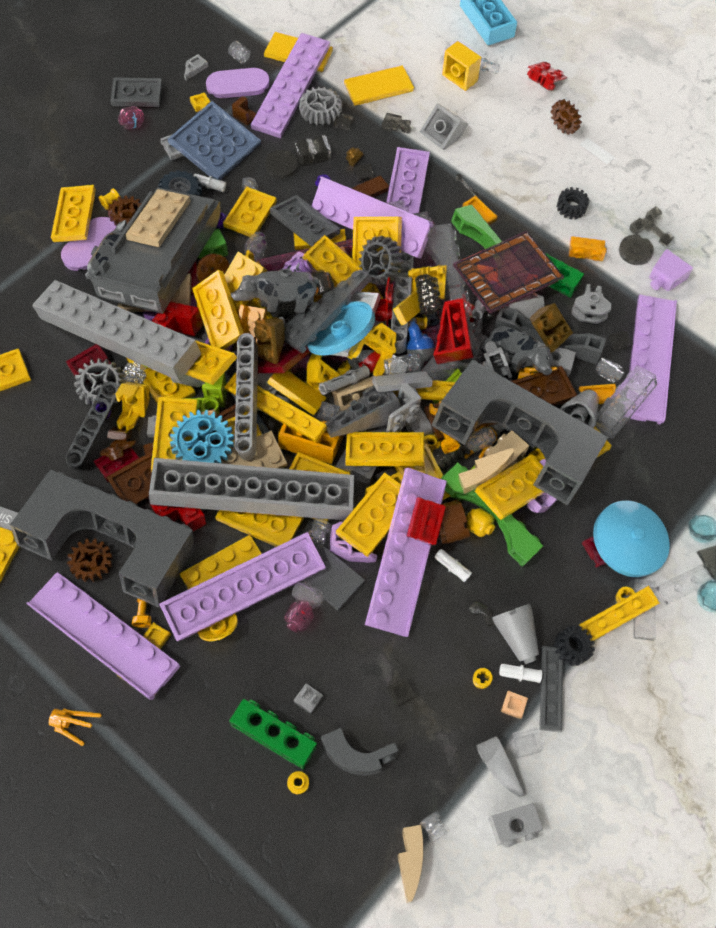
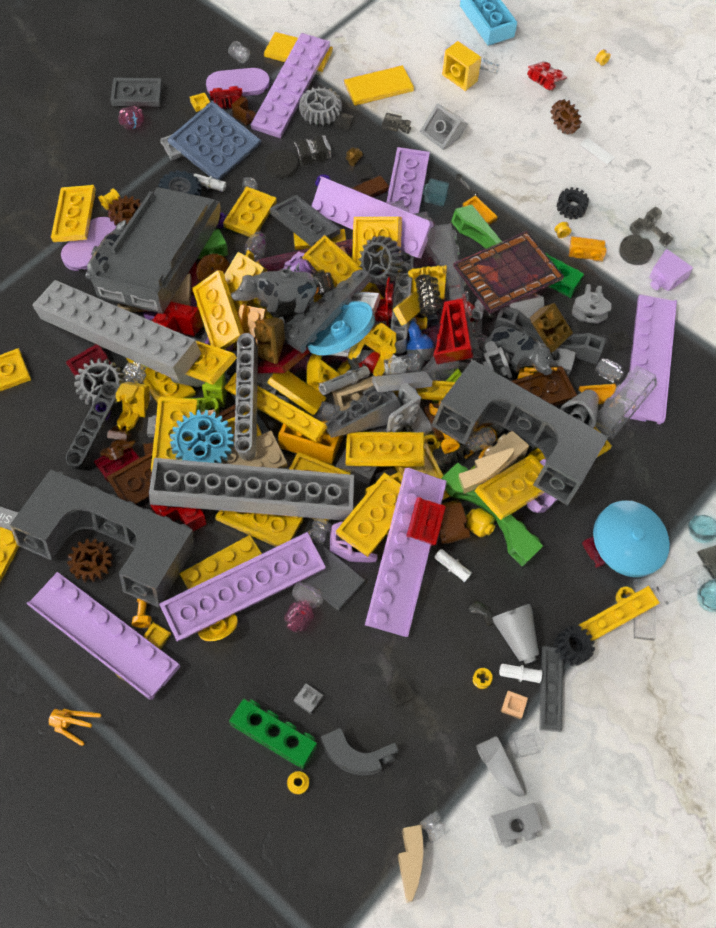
tan plate [126,189,191,247] -> none
light grey tile [184,54,209,81] -> none
none -> red hinge [210,86,242,109]
none -> clear light blue brick [423,178,449,207]
none -> yellow bush [554,222,572,238]
none -> yellow bush [595,49,611,66]

